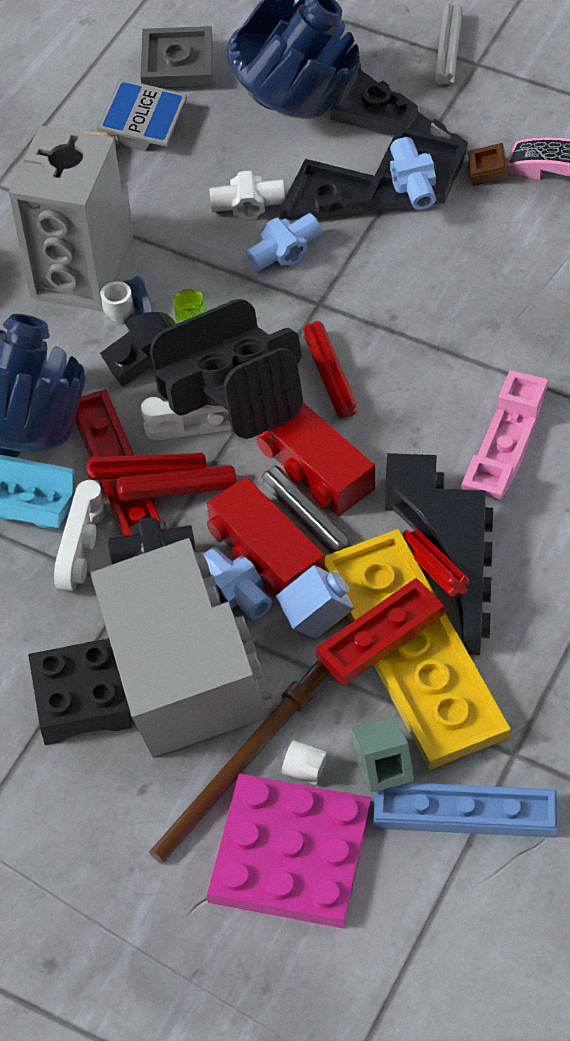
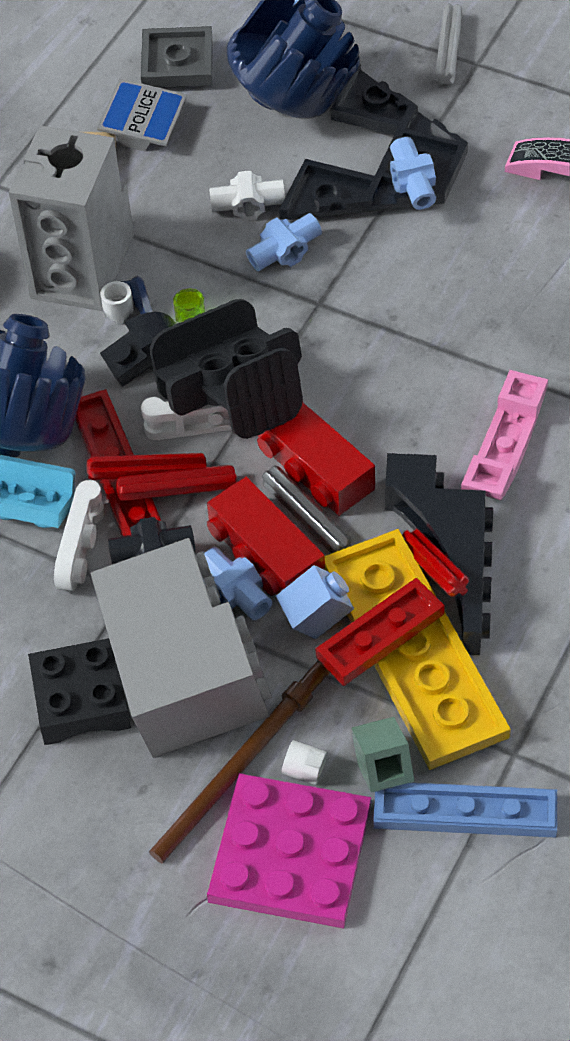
red axle [303,321,357,418] -> none
reddish brown tile [467,143,509,186] -> none

